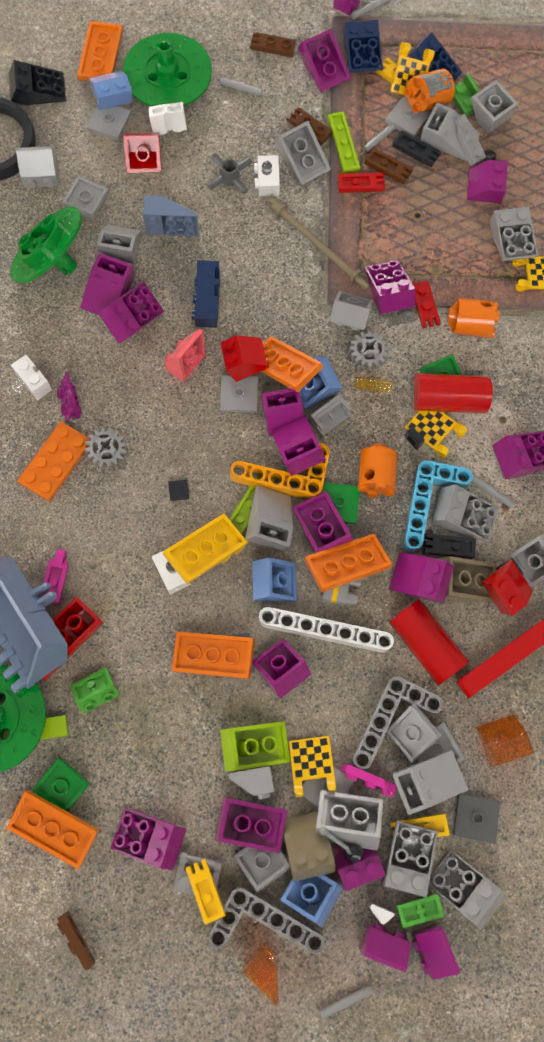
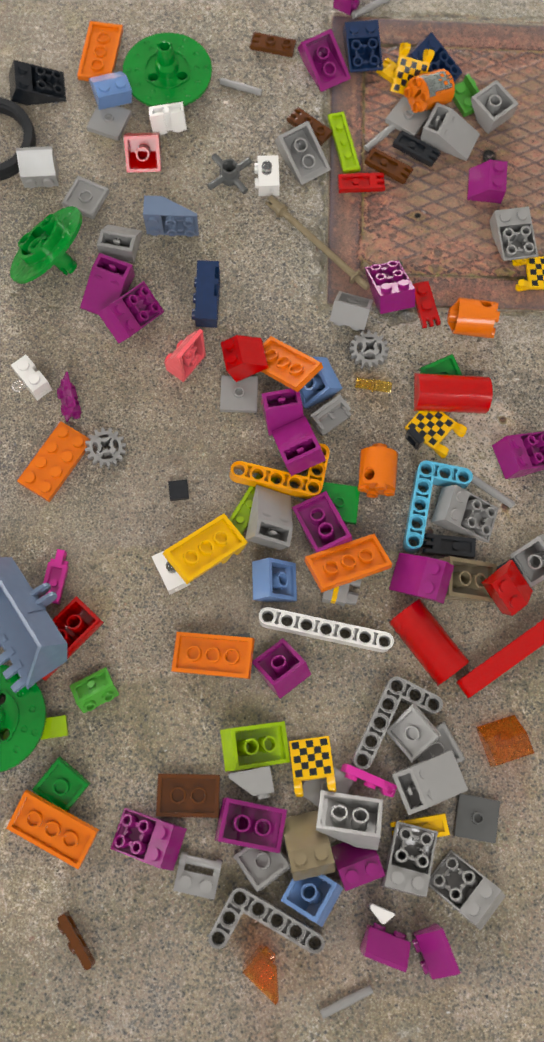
yellow hinge [185,859,226,925] -> none
hinge [319,827,363,863] -> none
bright green hinge [395,894,444,928] -> none
light grey hinge [454,114,486,165] -> none
none -> reddish brown plate [156,774,220,818]

